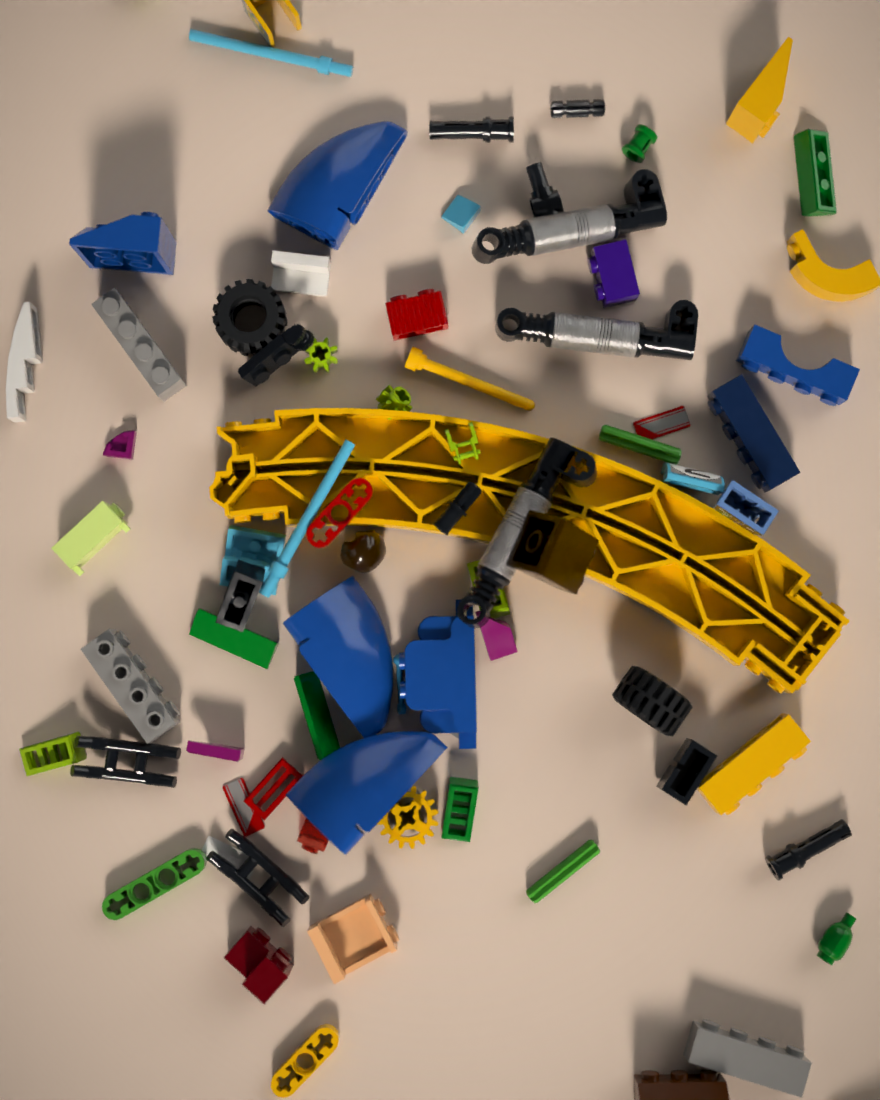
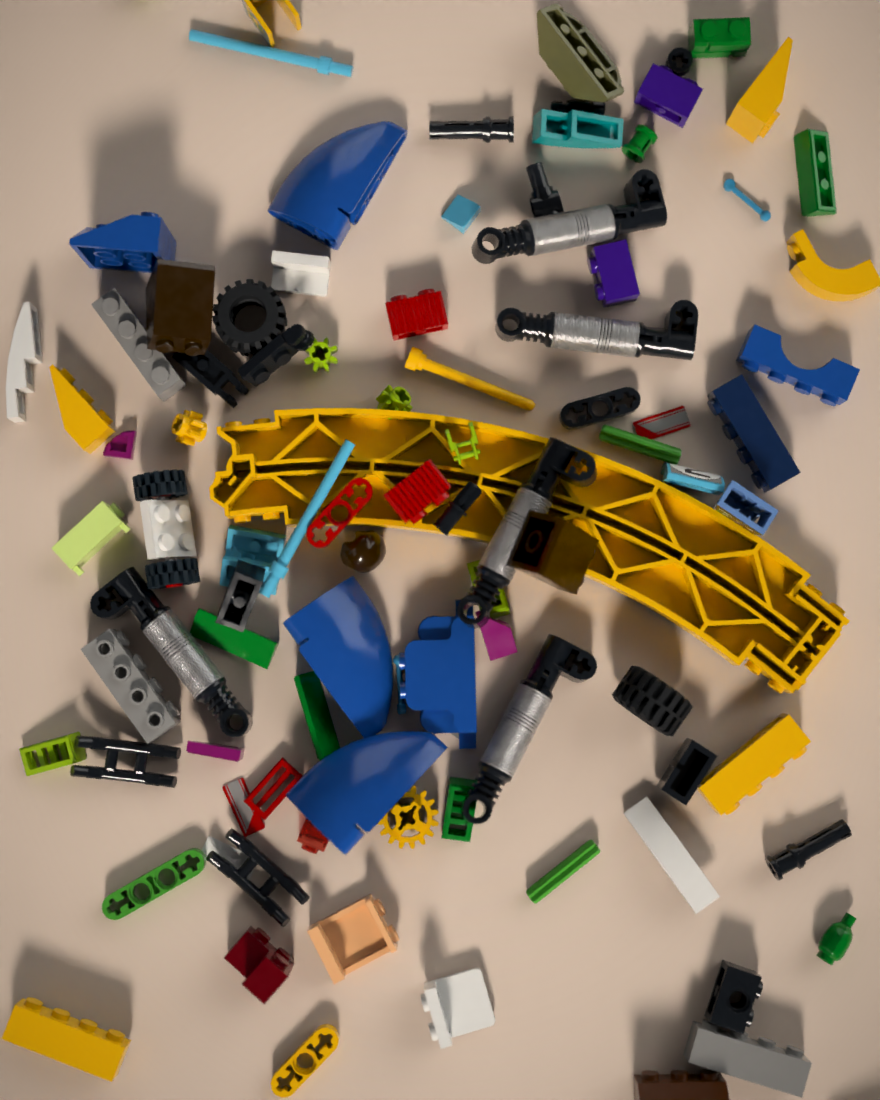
none -> yellow brick [1,997,131,1082]
none -> yellow slope [49,364,116,454]
none -> piece [90,566,253,737]
none -> plate [132,469,200,589]
none -> dark brown slope [145,259,215,356]
none -> yellow gear [171,410,207,446]
none -> black hinge [172,350,250,408]
none -> red brick [384,459,452,525]
none -> white bracket [420,968,495,1049]
none -> piece [460,634,597,824]
none -> teal slope [532,109,624,149]
none -> olive wedge [537,3,624,103]
none -> black beam [559,387,641,430]
none -> white slope [624,796,720,914]
none -> dark purple brick [634,63,703,128]
none -> black bush [666,47,693,77]
none -> green brick [688,17,751,59]
none -> black brick [705,960,763,1034]
none -> dark azure hinge [723,179,771,221]

